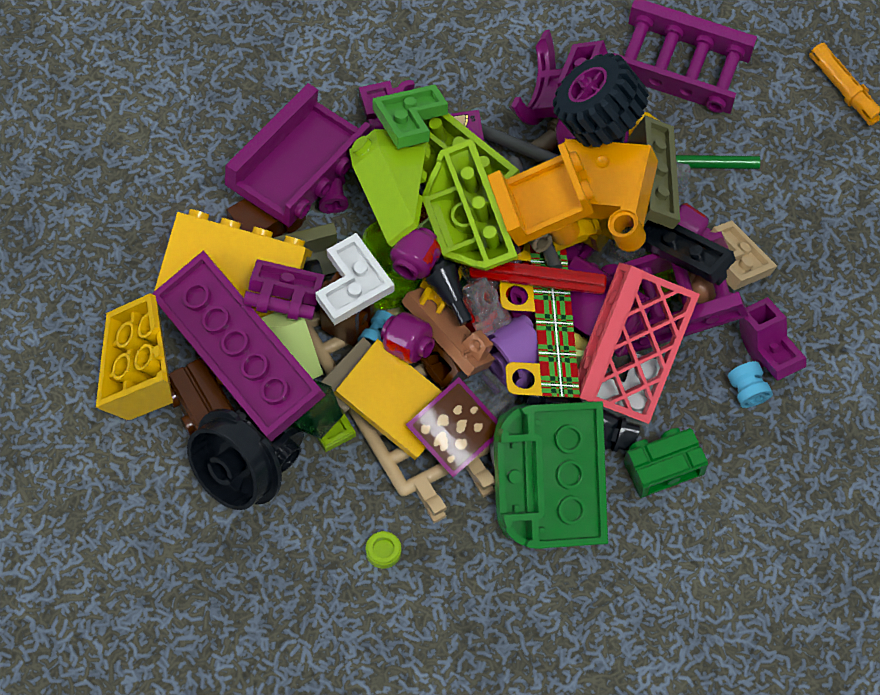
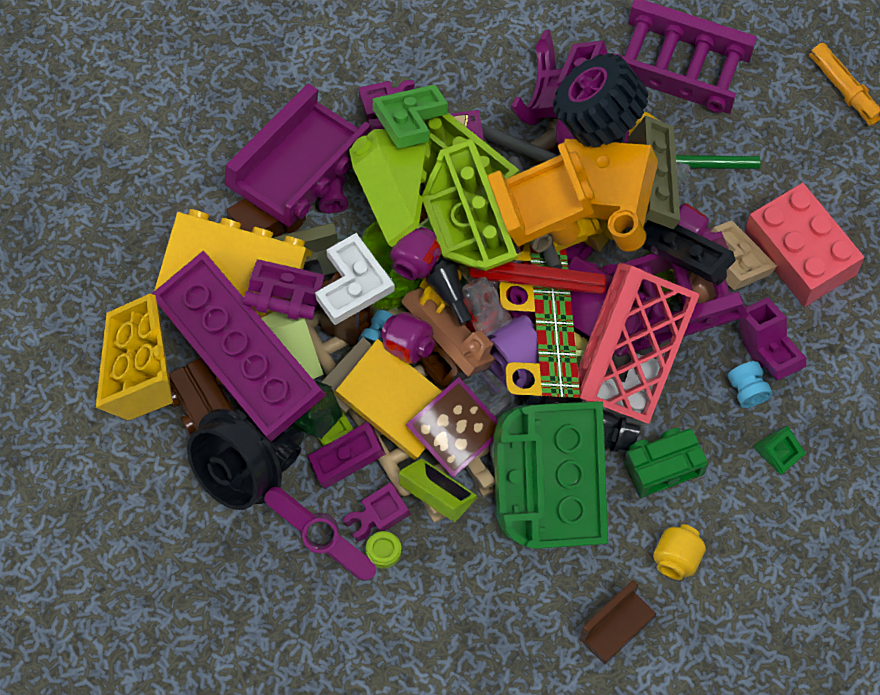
none -> magenta piece [264,487,376,581]
none -> magenta plate [308,422,386,489]
none -> magenta plate [343,482,411,541]
none -> lime slope [398,458,477,523]
none -> reddish brown panel [579,580,657,665]
none -> yellow head [653,524,706,580]
none -> coral brick [744,183,865,307]
none -> green slope [753,426,806,475]

